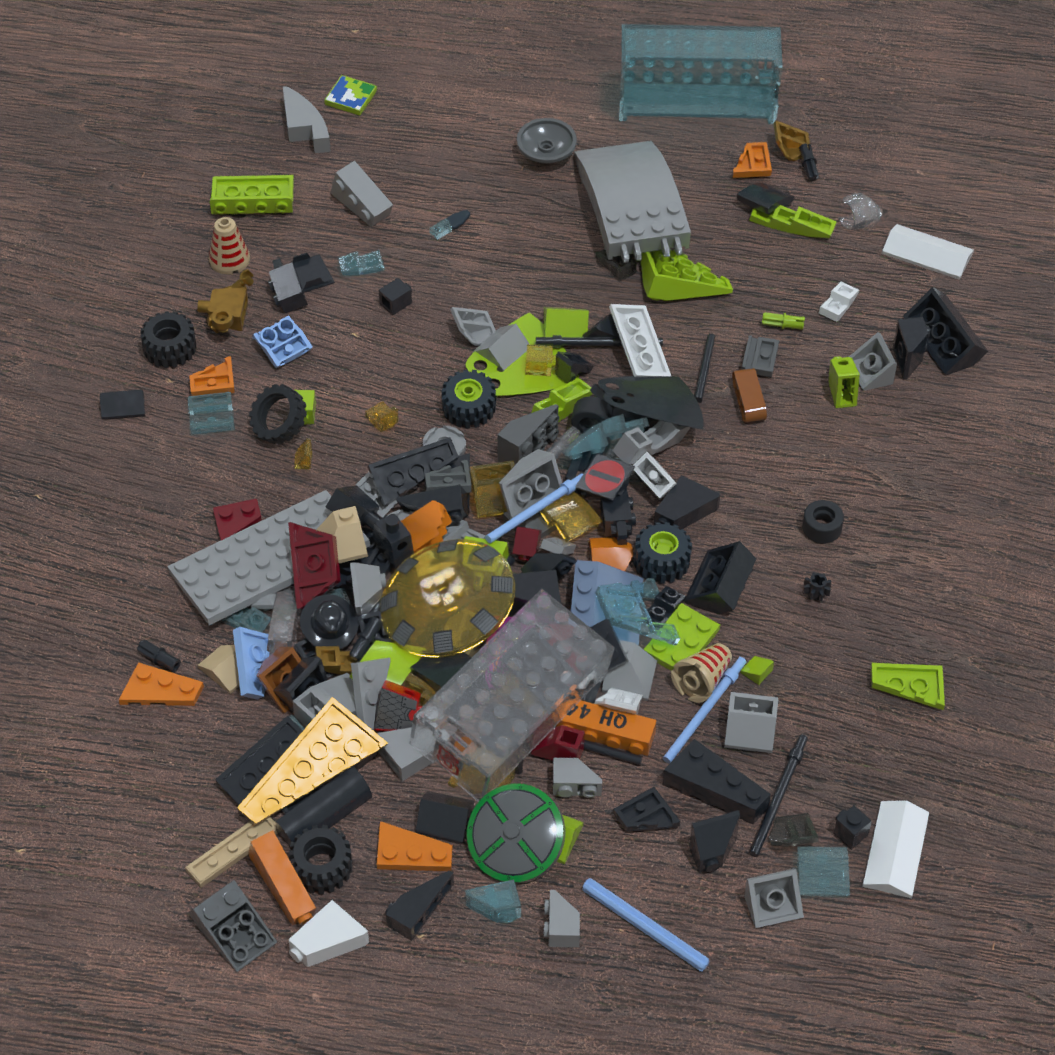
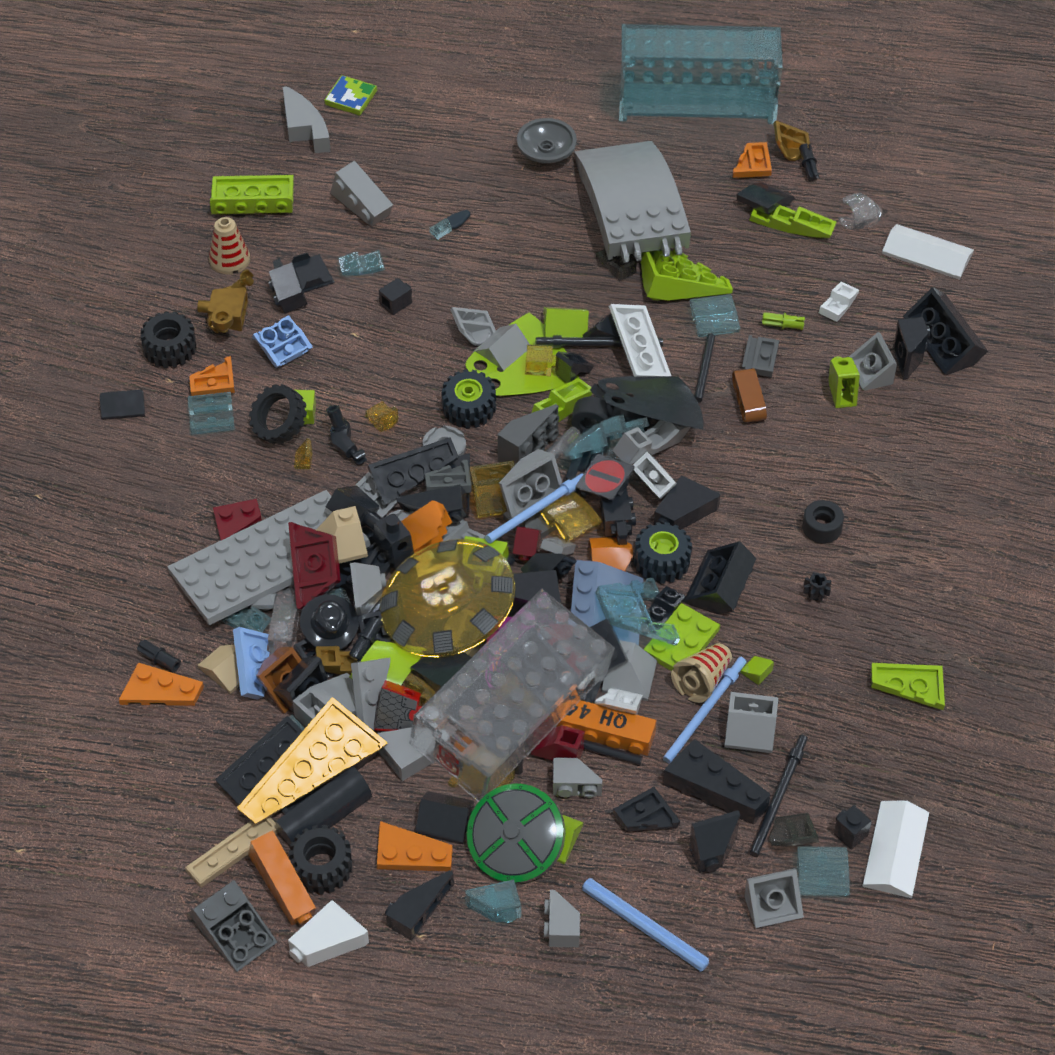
none -> black arm [326,405,367,465]
none -> clear light blue slope [690,294,740,337]

